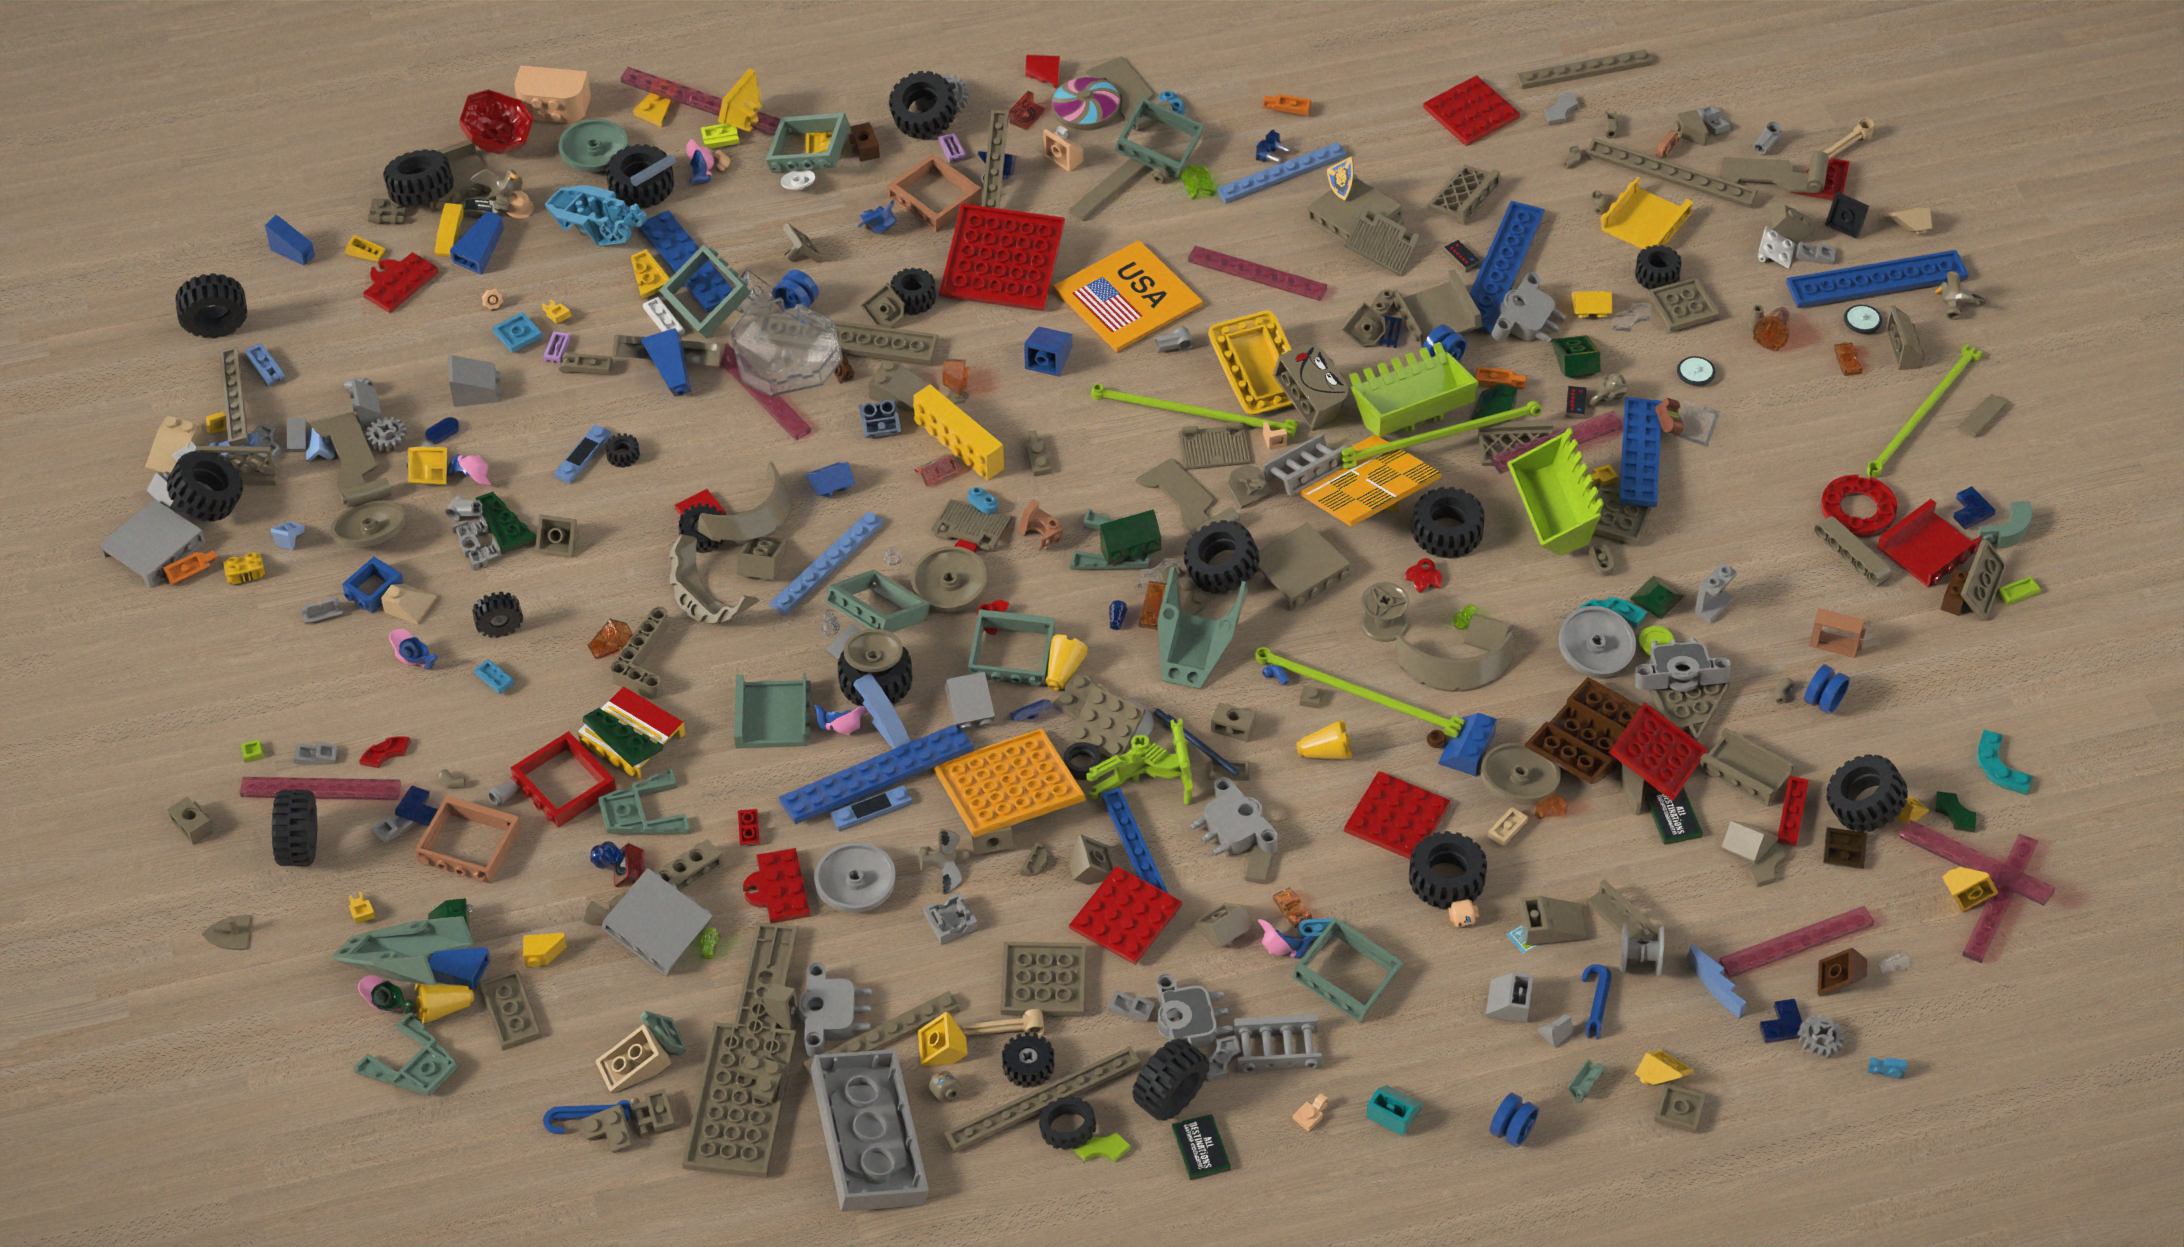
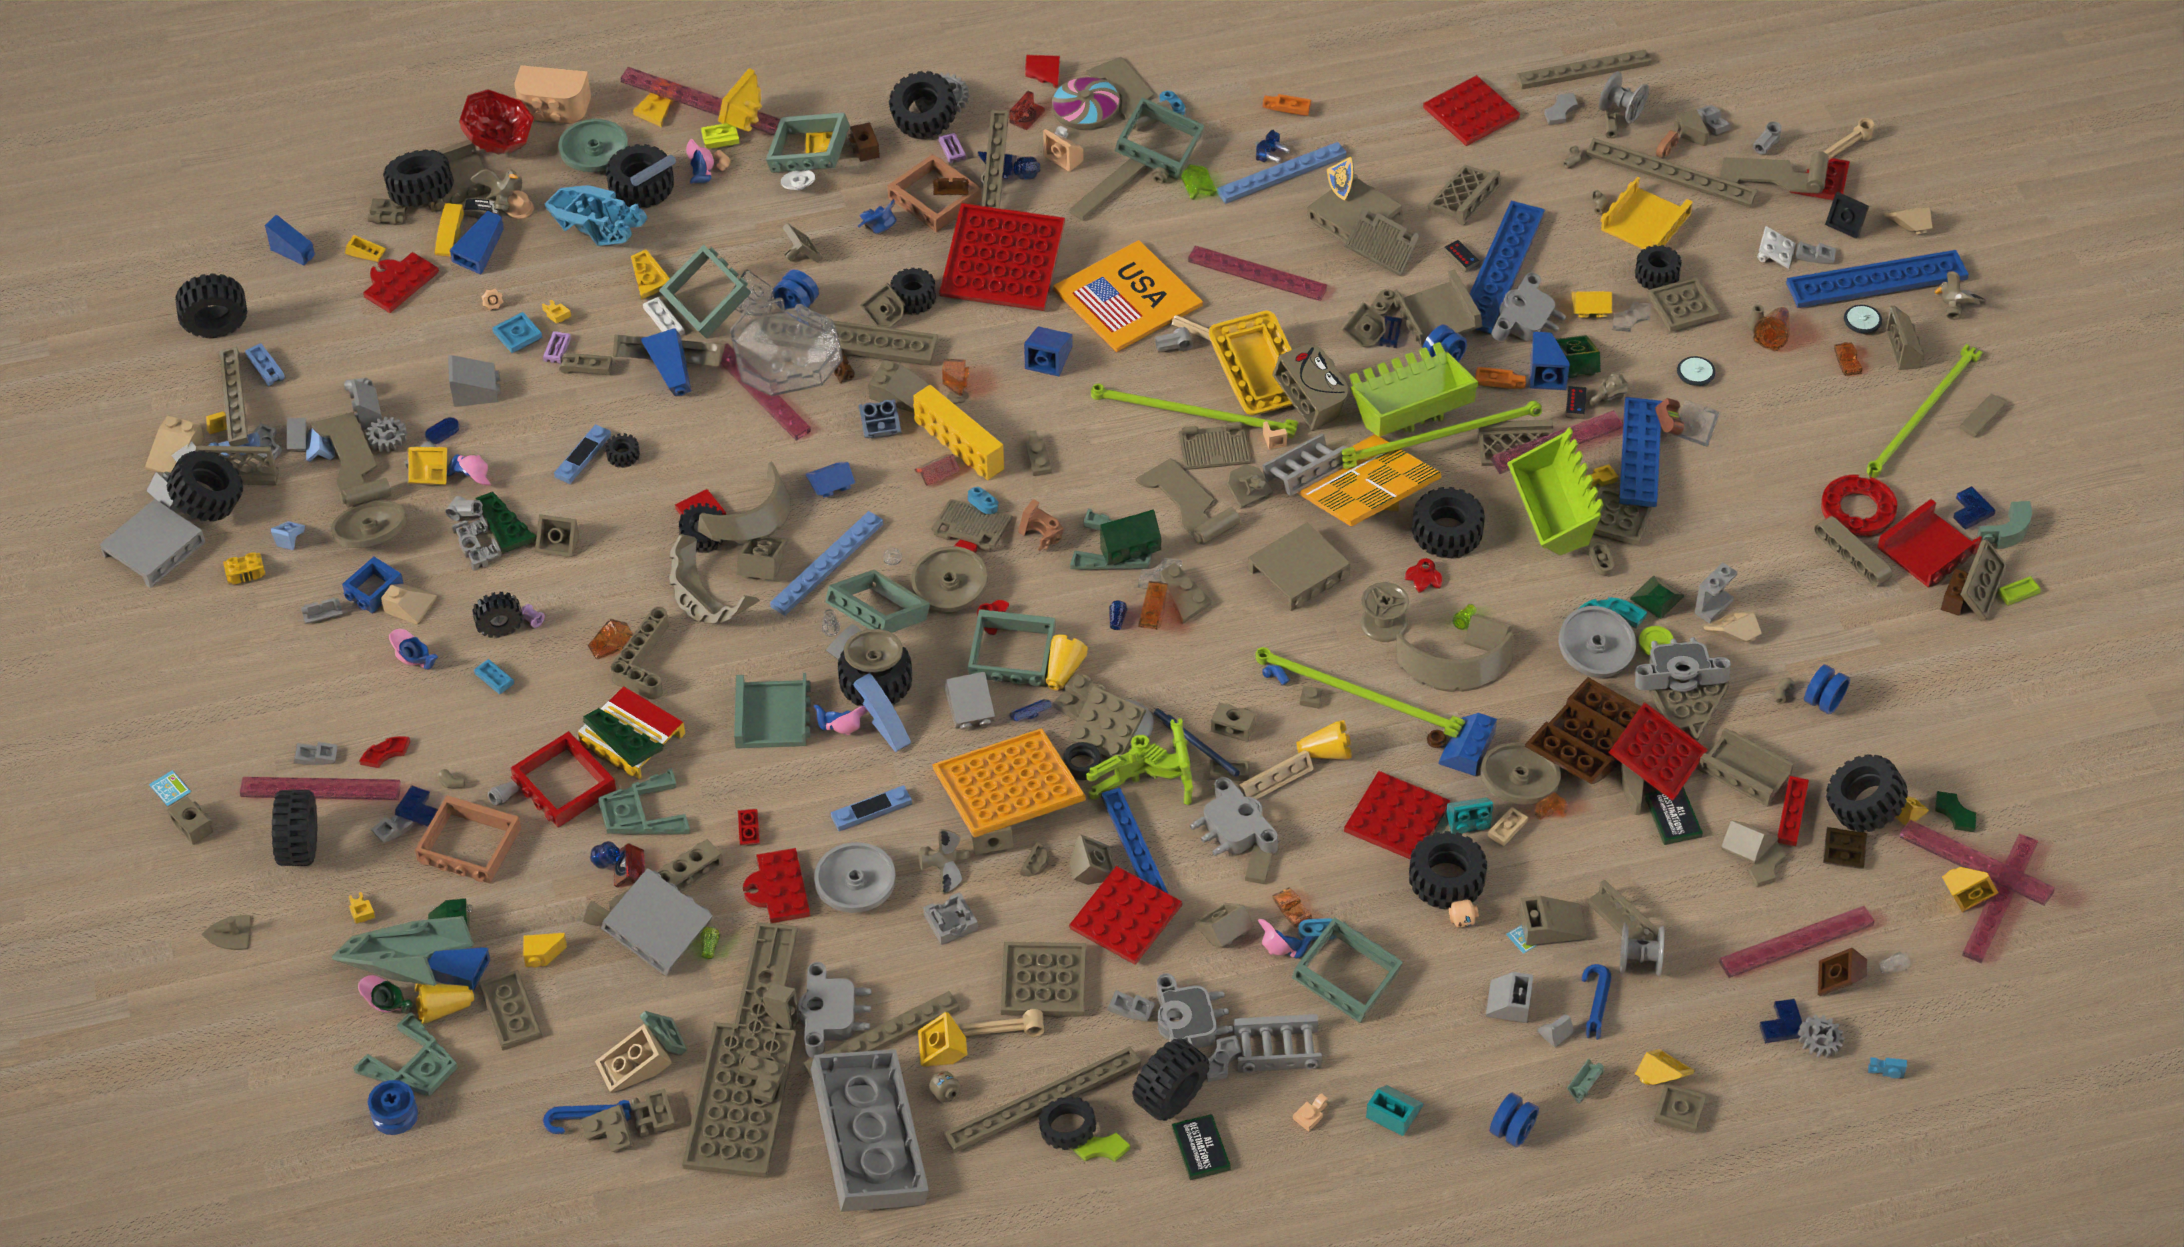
orange hinge [163,550,217,586] -> none
lime tile [241,739,264,763] -> none
blue plate [638,210,733,313] -> none
blue plate [779,724,974,825] -> none
black bush [1002,1032,1054,1088] -> none
sand green windscreen [1157,566,1249,689] -> none
black tyre [1184,520,1260,594] -> none
dark green slope [1471,384,1518,421] -> none
medium blue slope [1688,944,1746,1018] -> none
dark tan slope [1770,203,1814,243] -> none
nougat window [1809,608,1866,658] -> none
teal plate [1977,729,2033,795] -> none
none -> sticker [149,770,191,806]
none -> blue wheel [367,1080,418,1135]
none -> lavender bush [521,604,545,628]
none -> reddish brown hinge [933,177,969,195]
none -> clear blue head [1013,156,1041,179]
none -> tan axle [1172,315,1211,341]
none -> tan plate [1239,750,1314,800]
none -> teal slope [1446,797,1493,834]
none -> blue slope [1530,332,1569,390]
none -> light grey piece [1599,71,1649,123]
none -> tan slope [1703,611,1762,643]

